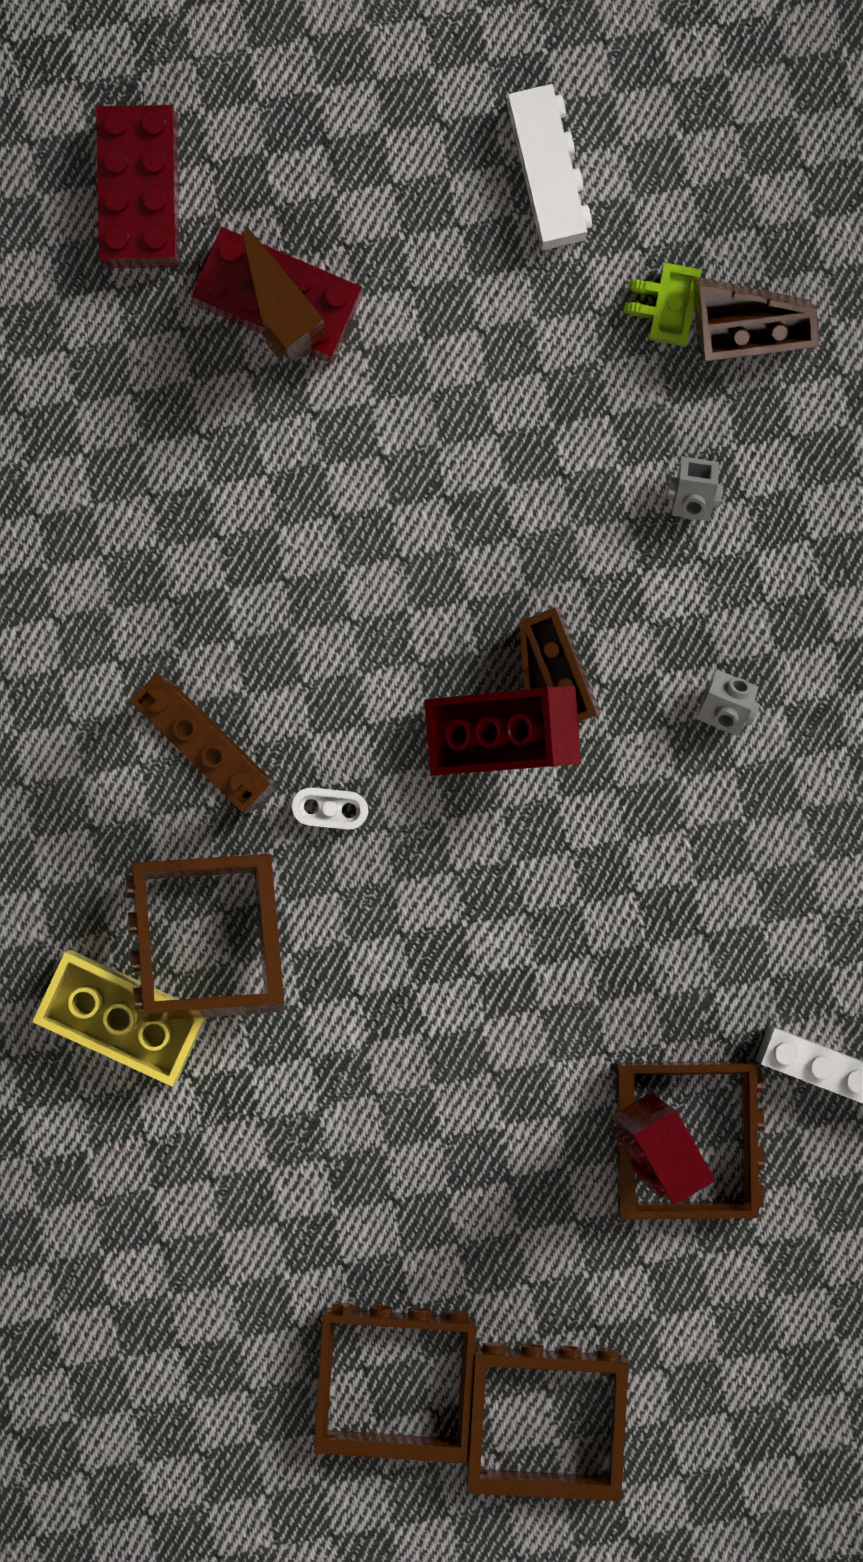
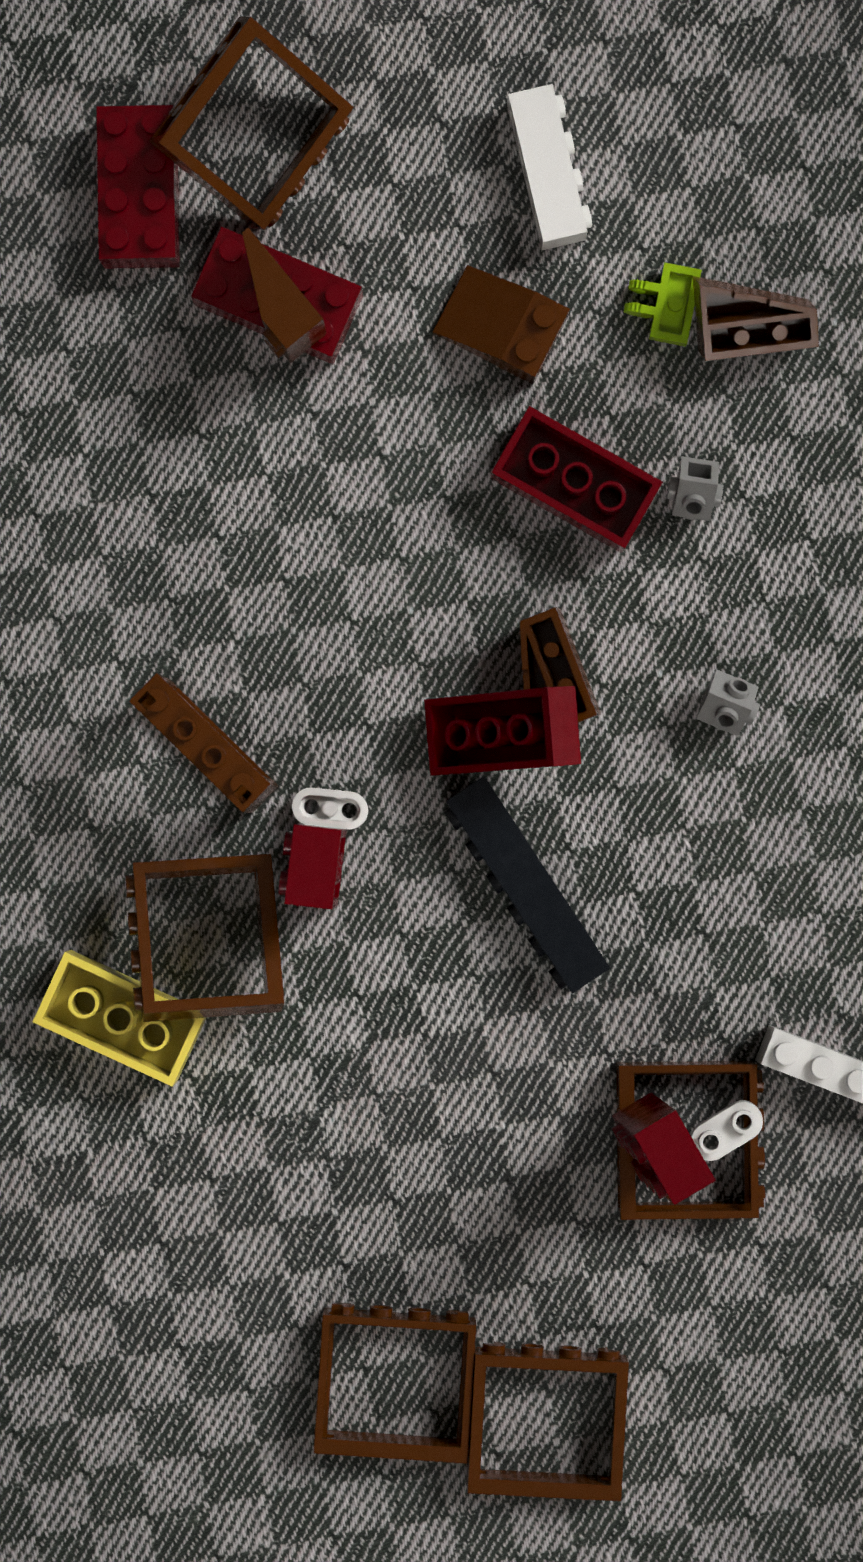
none -> reddish brown window [149,16,354,230]
none -> dark red brick [278,824,347,910]
none -> reddish brown slope [433,265,570,384]
none -> black brick [444,776,611,994]
none -> dark red brick [490,406,663,553]
none -> white plate [691,1100,763,1161]

